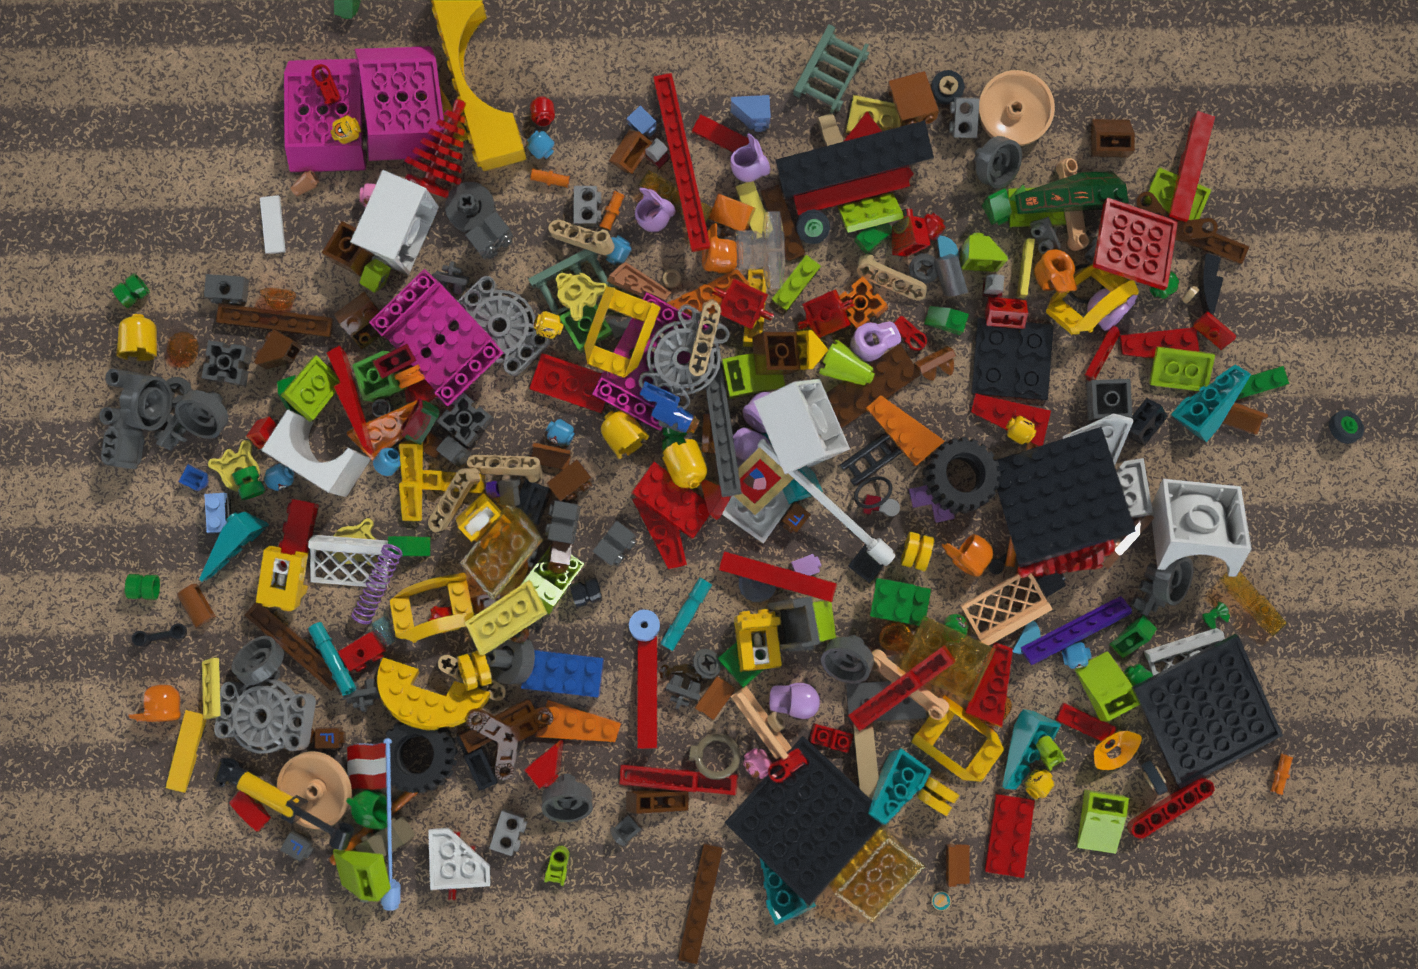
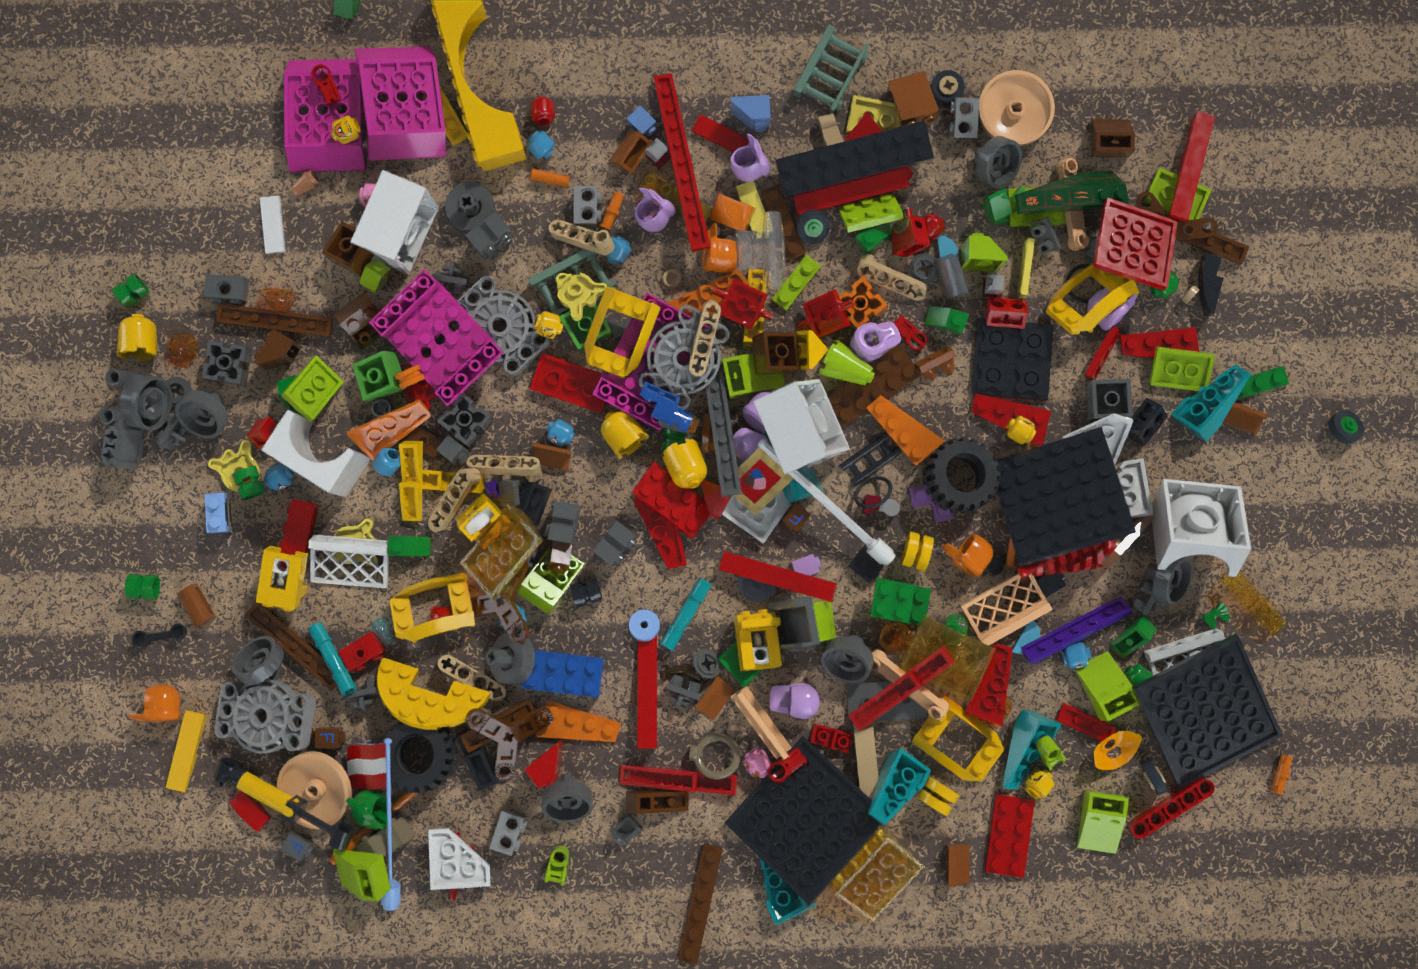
blue plate [178,464,209,491] -> none
teal wedge [199,511,269,582] -> none
light yellow tile [202,658,221,719] -> none
red slope [327,346,374,455] -> none
medium lavender piece [351,544,403,624] -> none
dark red slope [372,344,417,379] -> none
piece [401,398,439,445] -> none
red plant [404,99,466,198] -> none
yellow wheel [457,651,492,691] -> none
light yellow tile [465,580,547,656] -> none
reddish brown brick [546,460,594,503] -> none
nougat wing [607,262,672,302] -> none
tan tile [767,712,785,732] -> none
tan tile [931,890,951,911] -> none
orange piece [1034,249,1077,293] -> none
red plate [1193,311,1236,350] -> none

